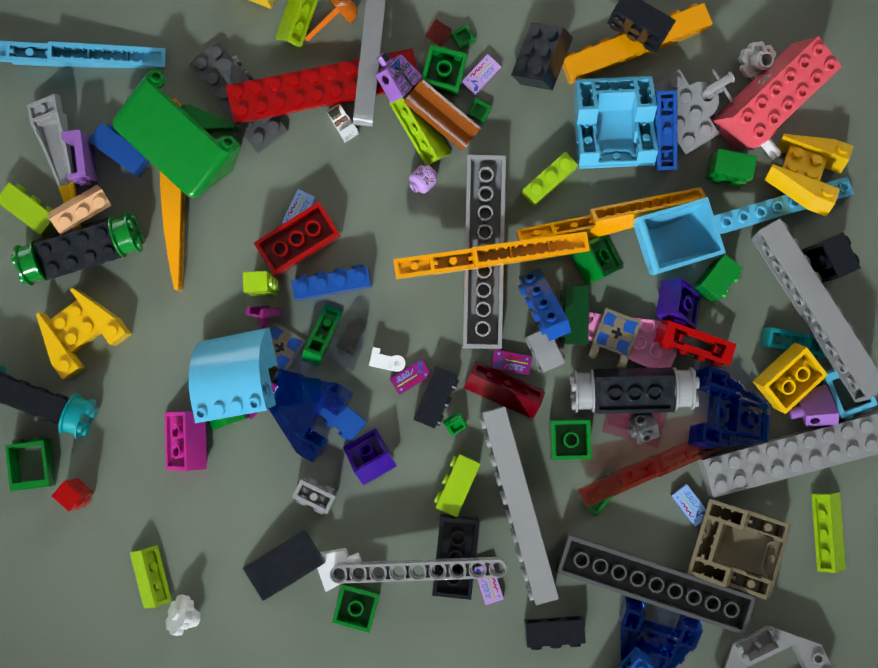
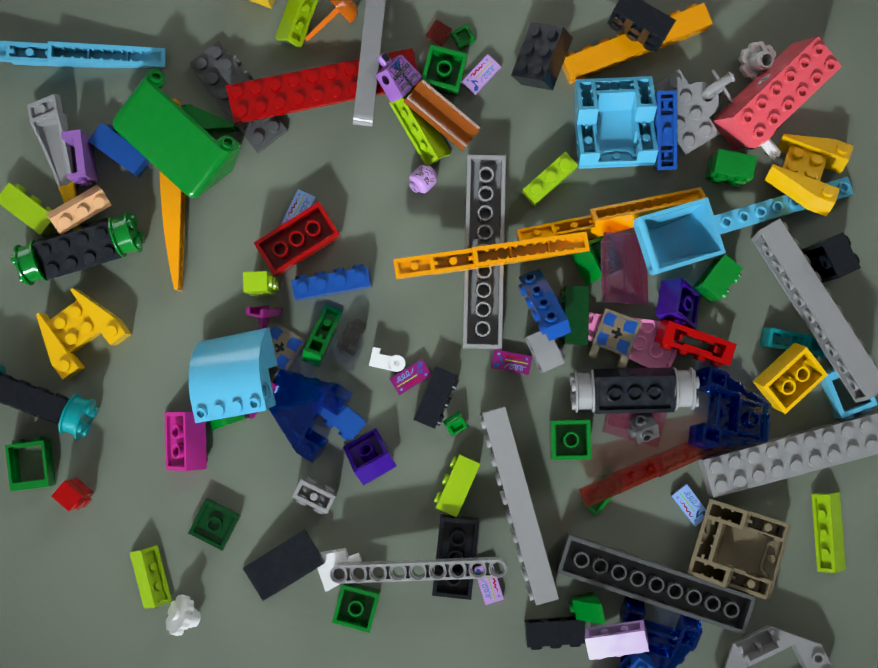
white leg [326,104,359,143] -> none
dark red panel [464,361,545,419] -> none
green tile [467,98,492,124] -> none
medium lavender torso [788,384,839,427] -> none
none -> dark green plate [188,498,241,551]
none -> green slope [568,592,606,624]
none -> brick [585,620,649,660]
none -> clear pink piece [601,232,648,304]

